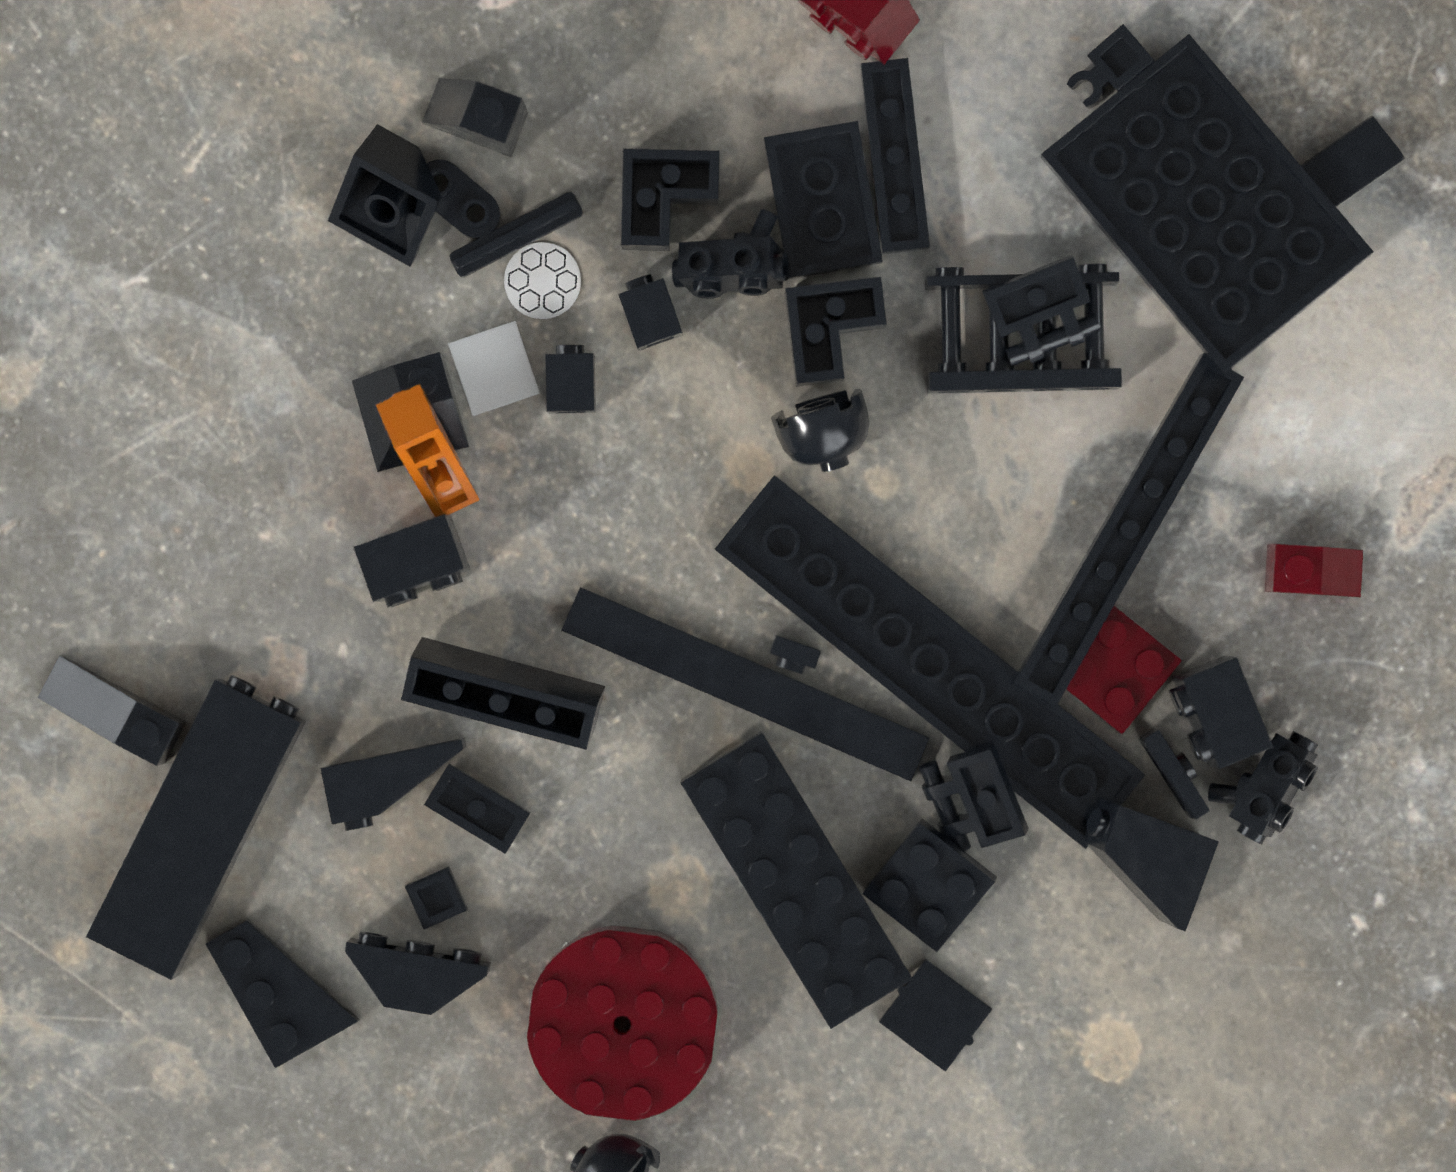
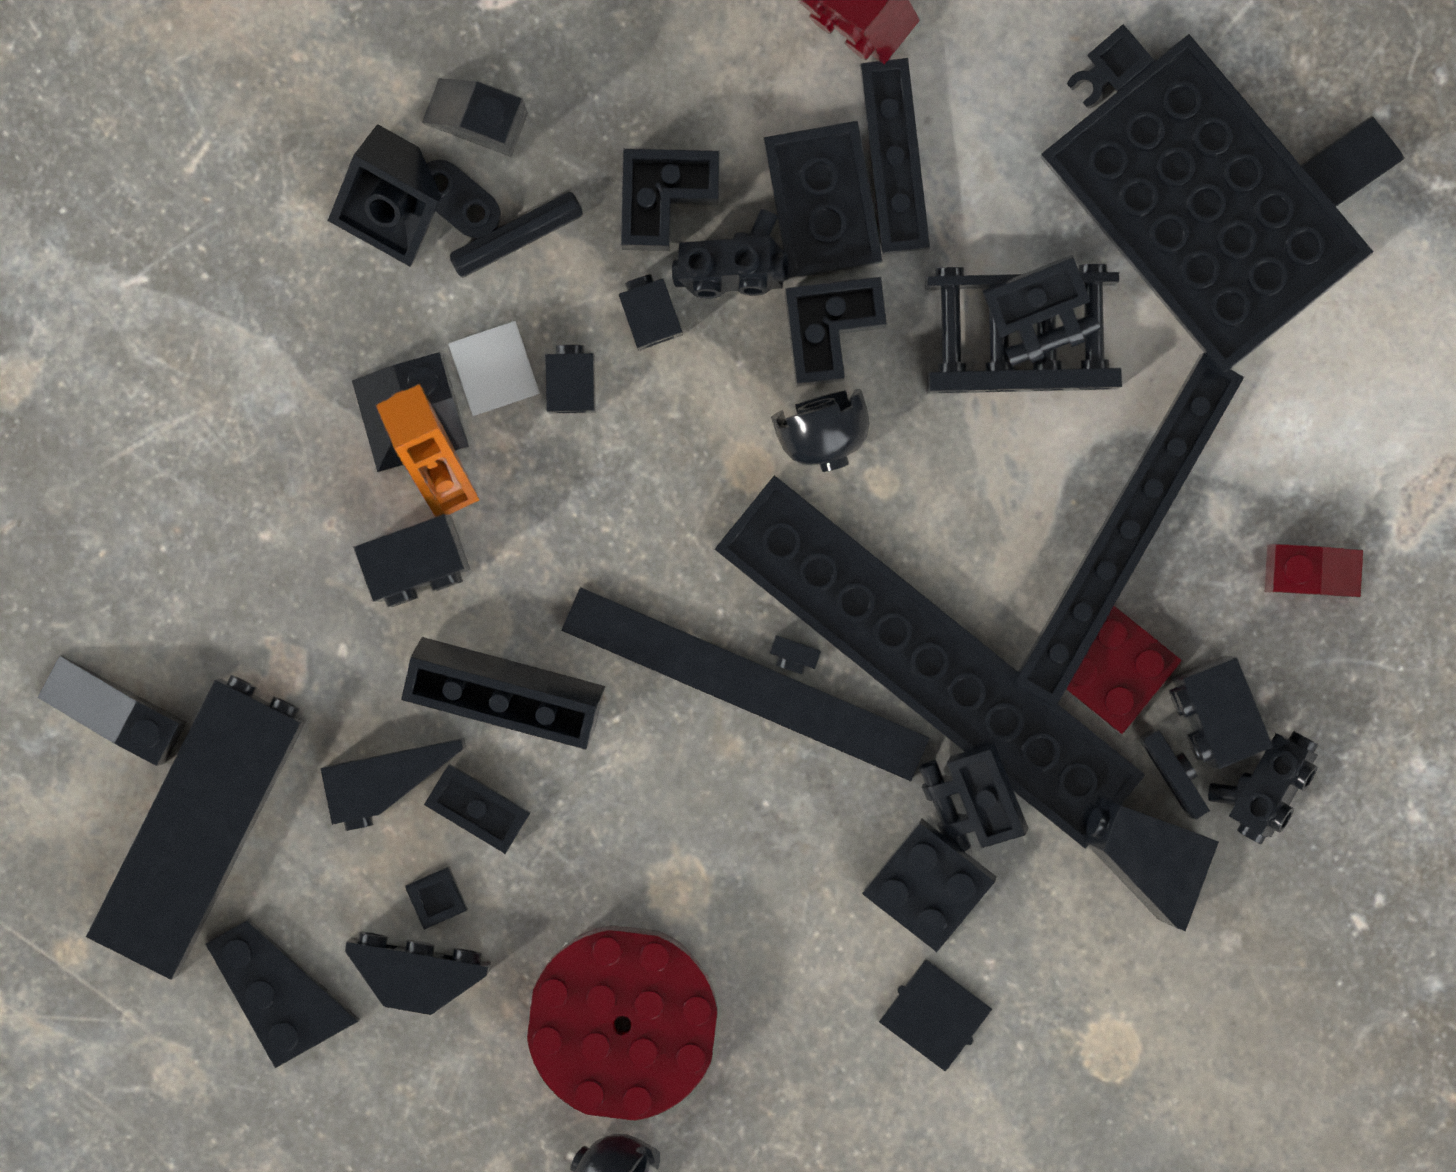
white sticker [504,242,581,319] -> none
black brick [680,731,913,1029] -> none

